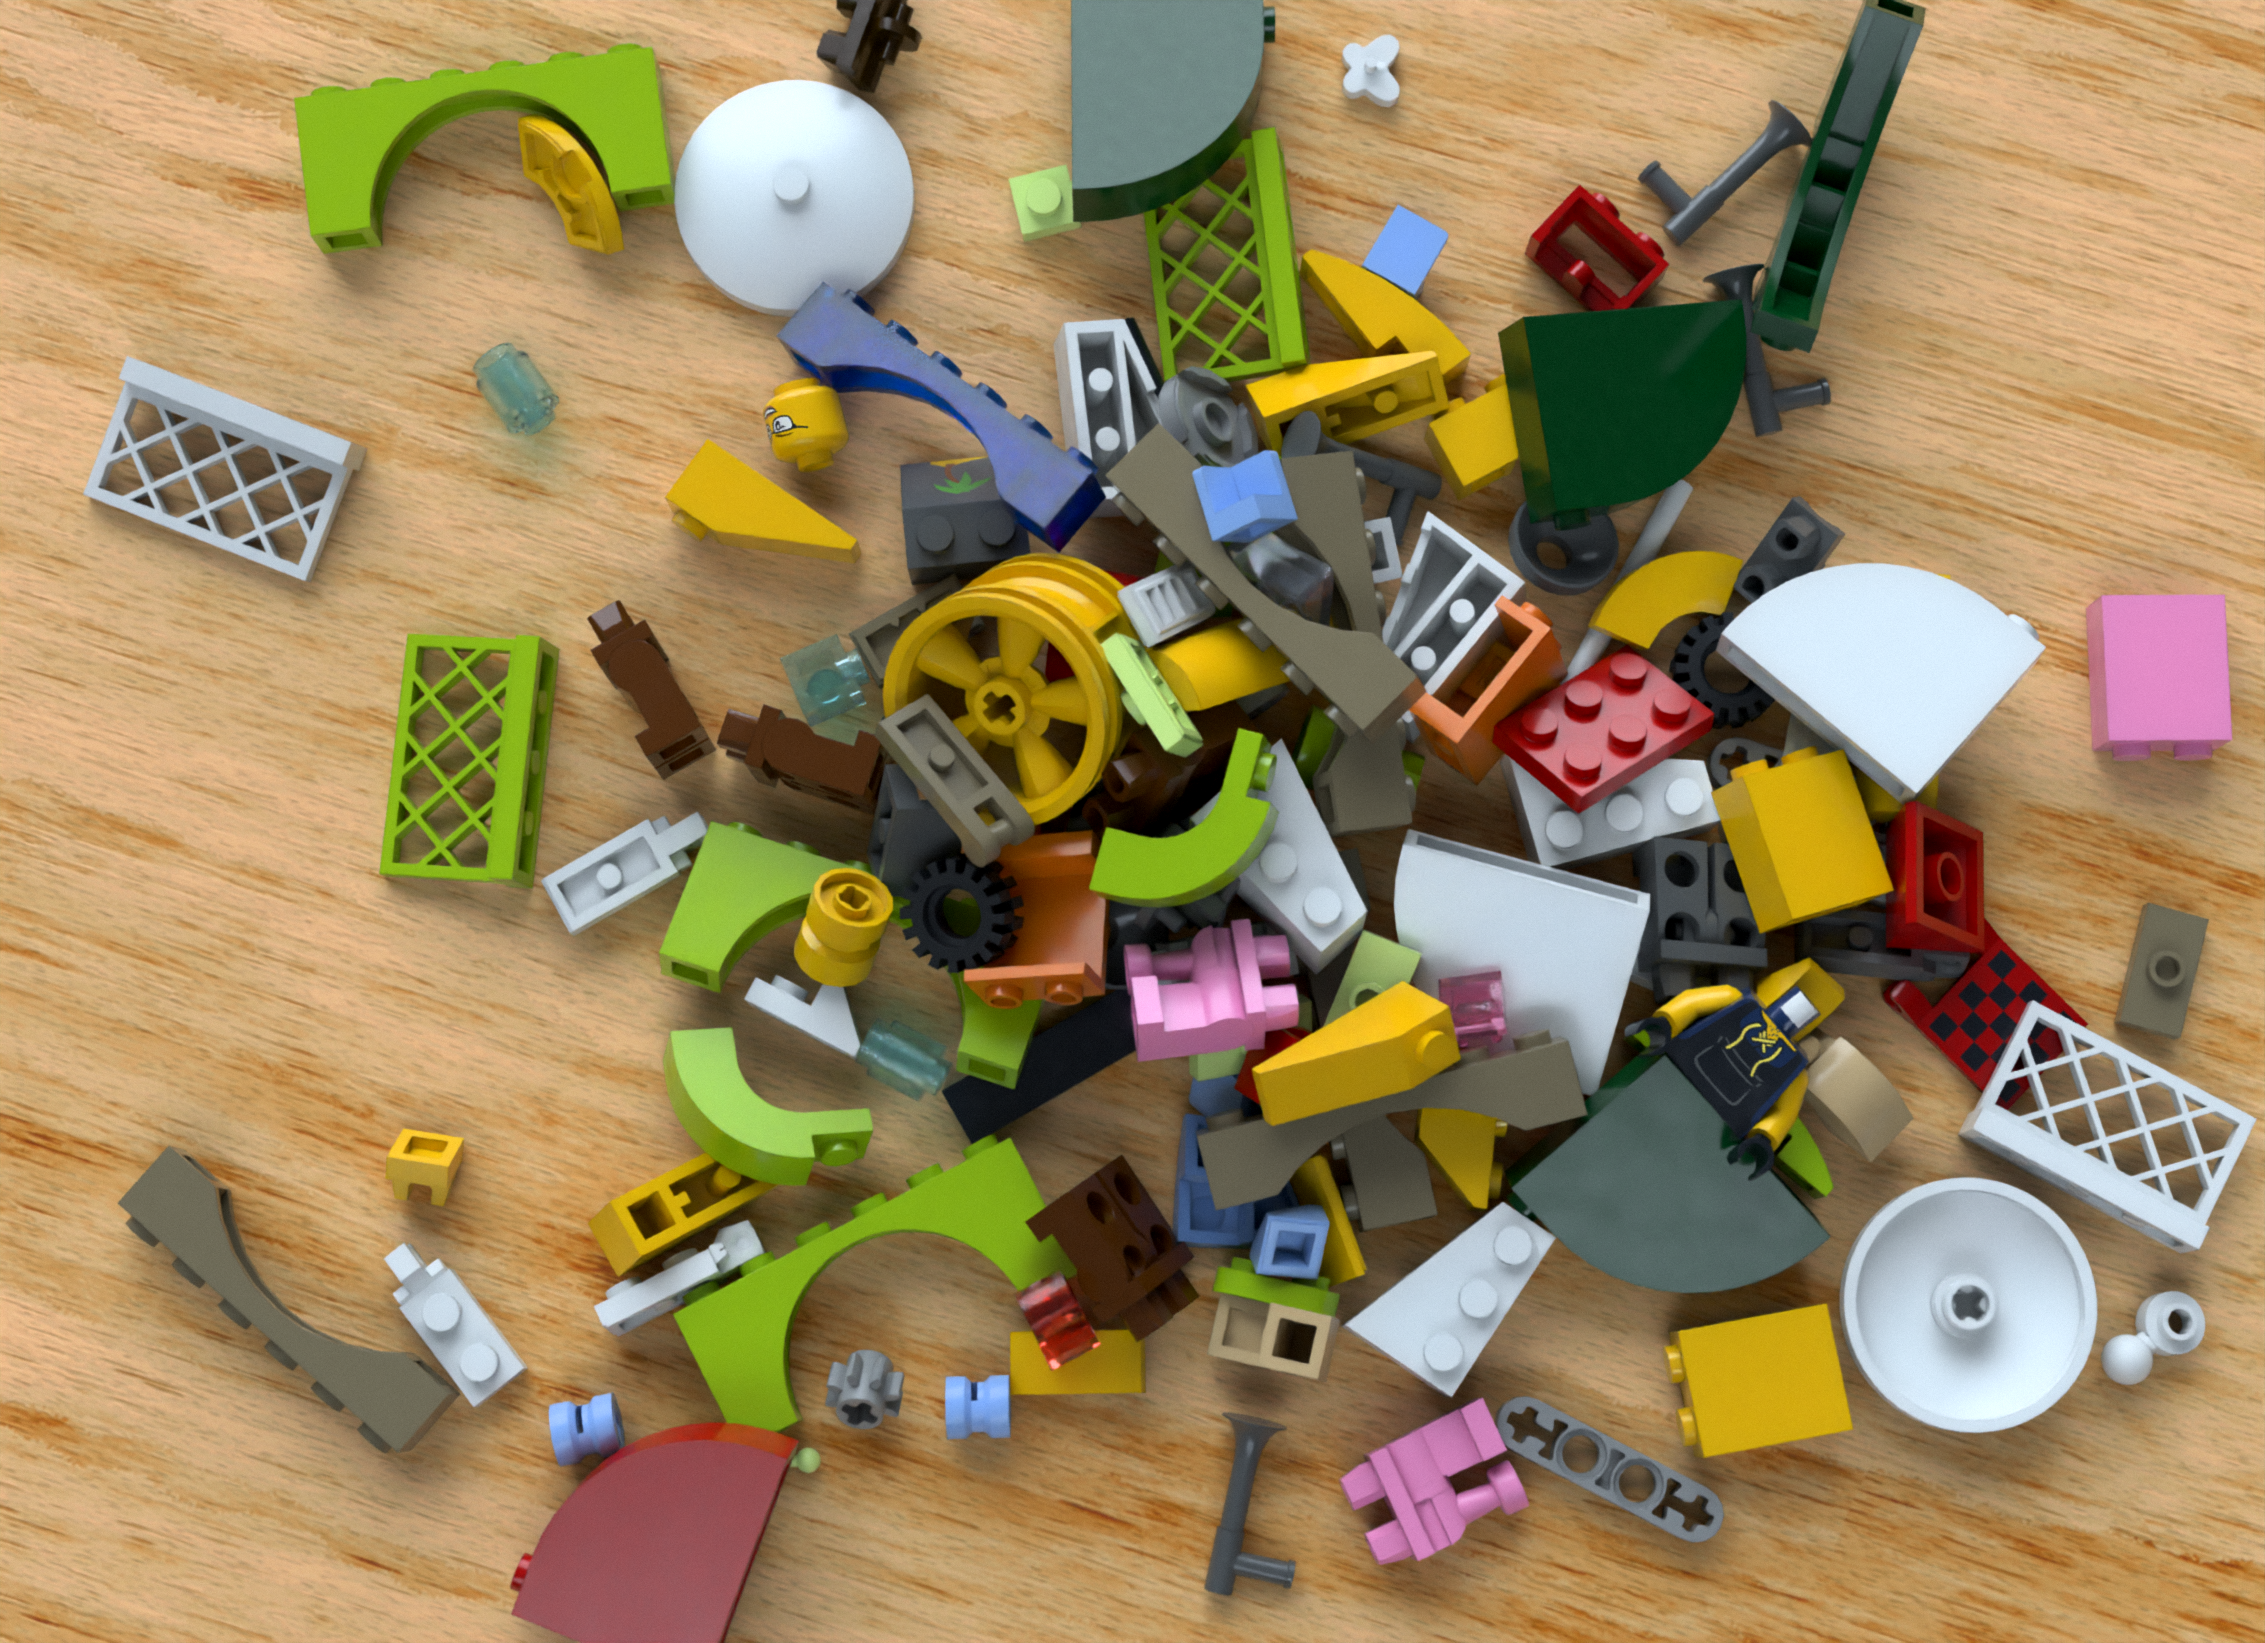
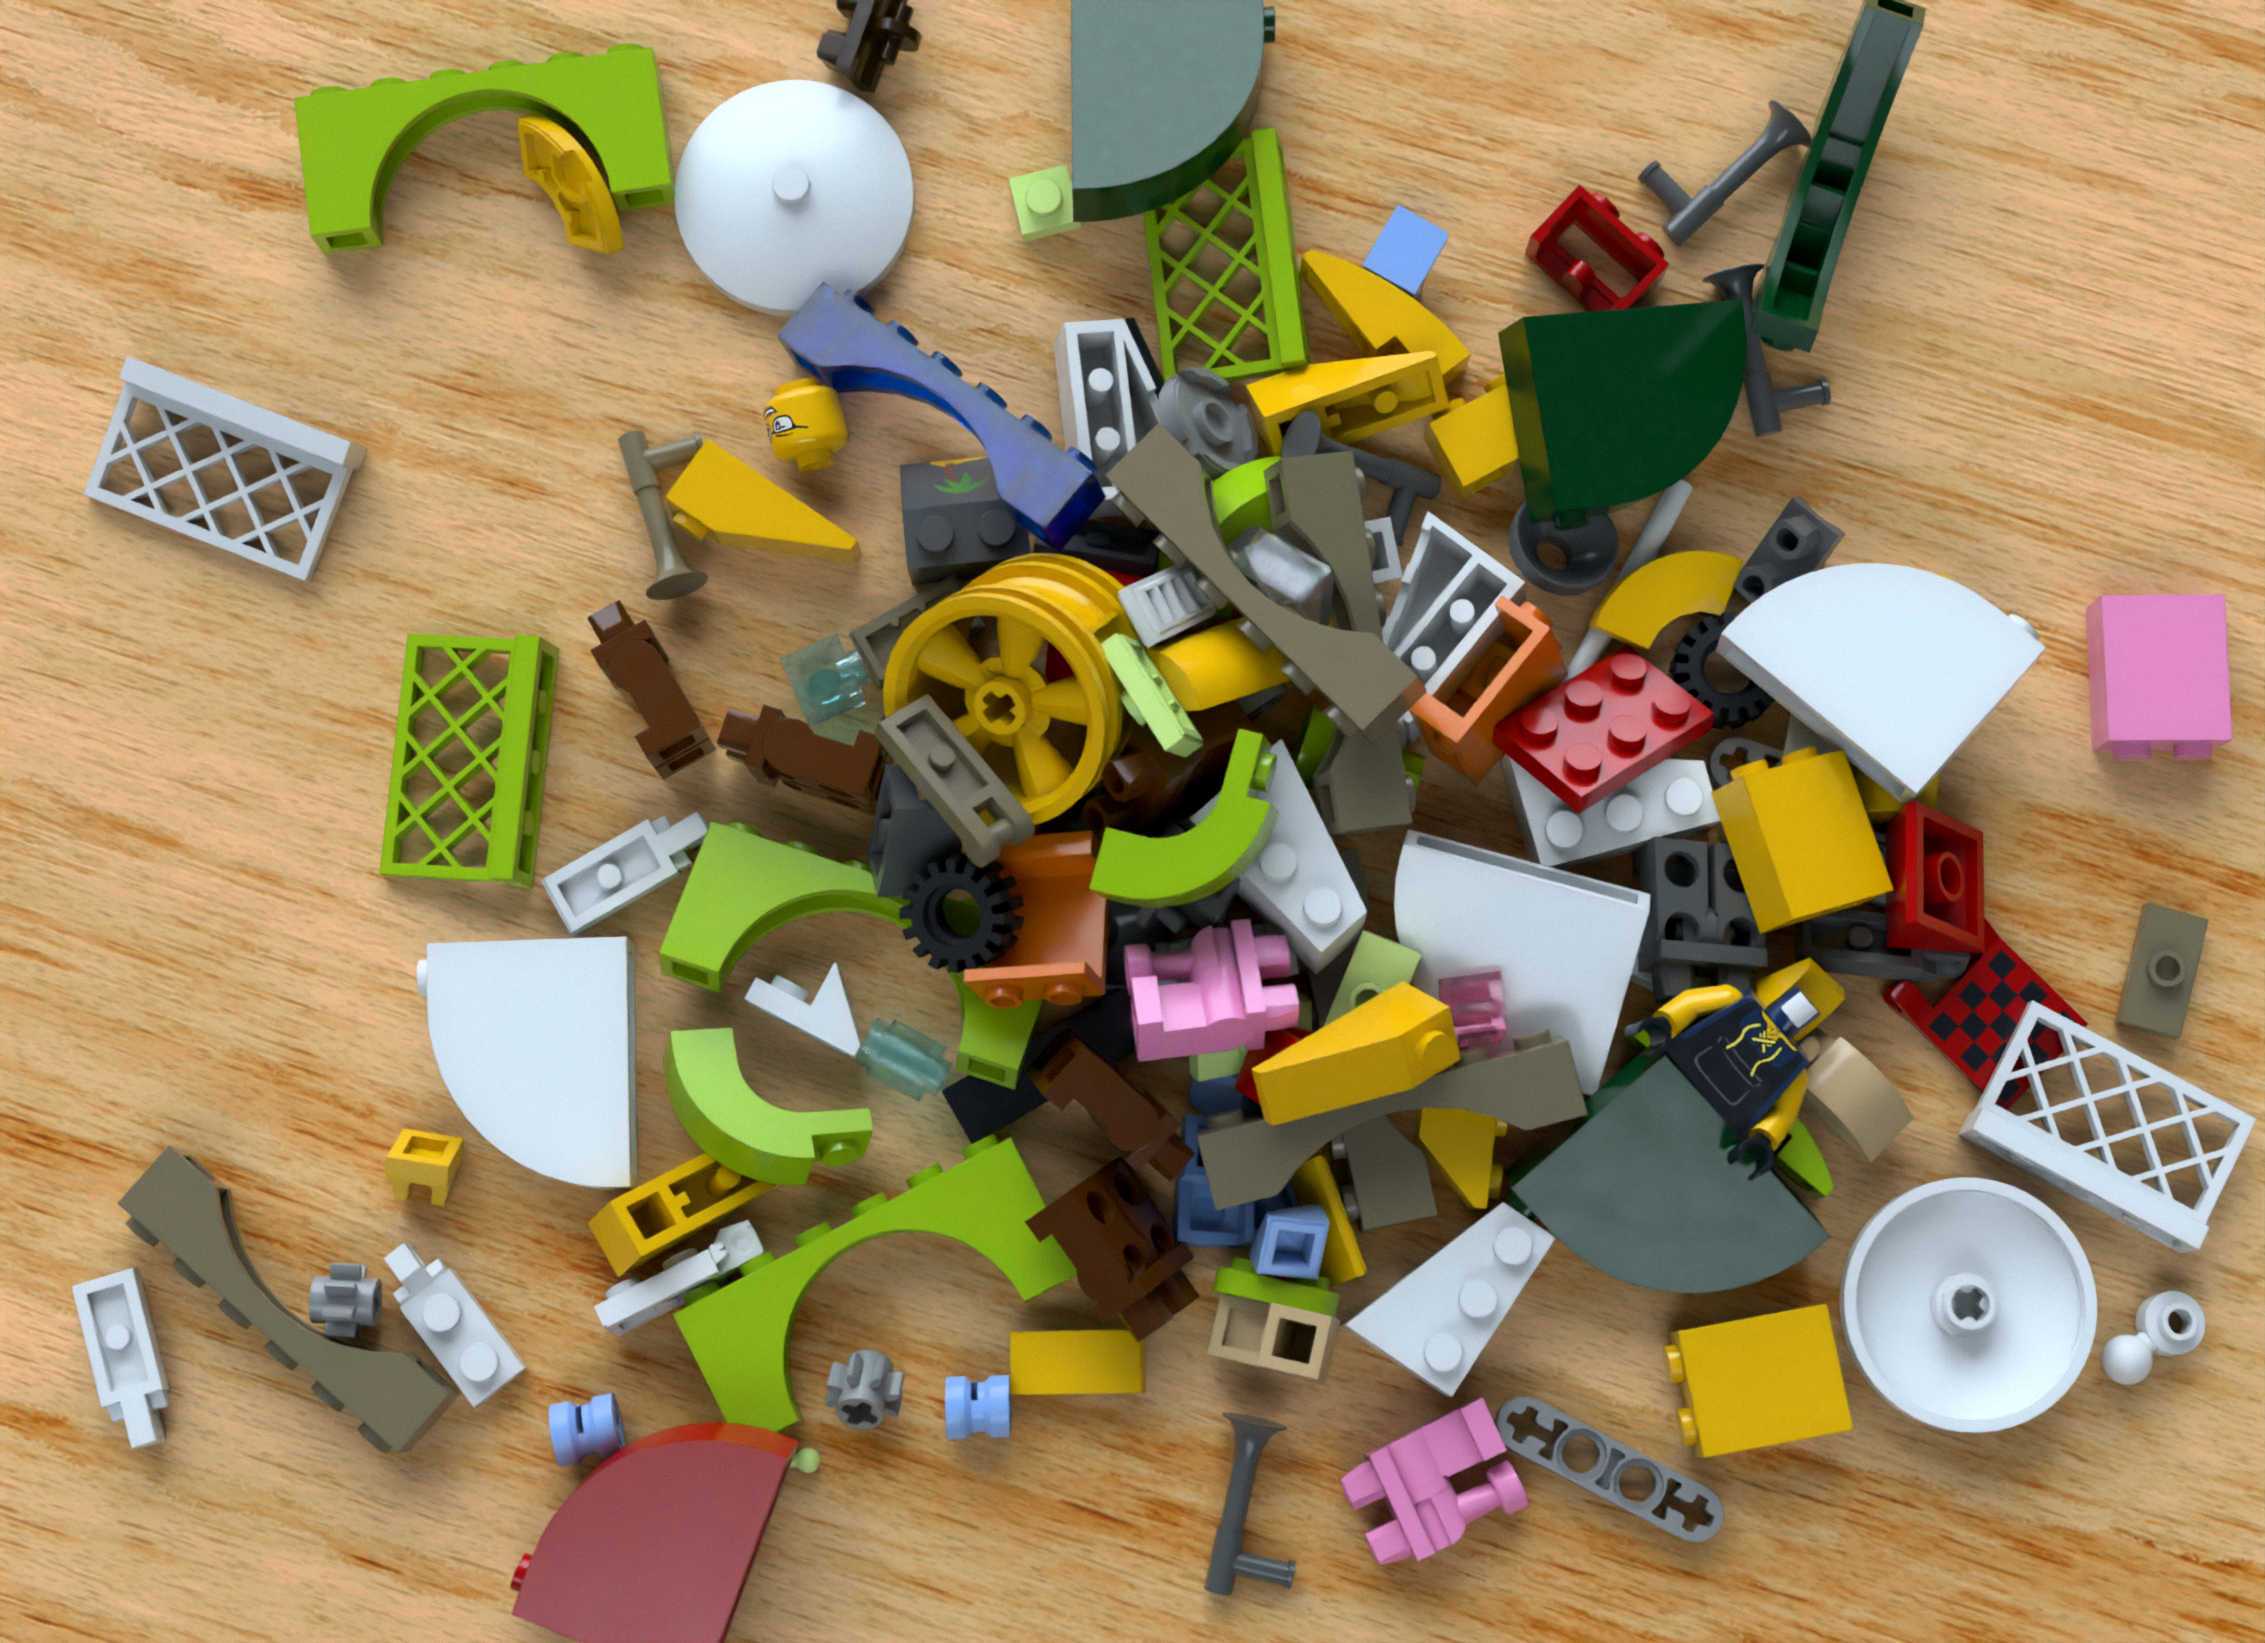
clear light blue brick [473,342,559,435] -> none
yellow wheel [794,868,893,987] -> none
clear red leg [1014,1270,1101,1371] -> none
light blue panel [1192,450,1298,543] -> none
white piece [1342,35,1400,107] -> none
none -> white hinge [72,1268,170,1449]
none -> light grey gear [309,1262,382,1339]
none -> white brick [417,936,638,1191]
none -> dark tan piece [618,431,708,600]
none -> reddish brown hips [1025,1025,1195,1182]
none -> dark grey plate [1033,512,1160,578]

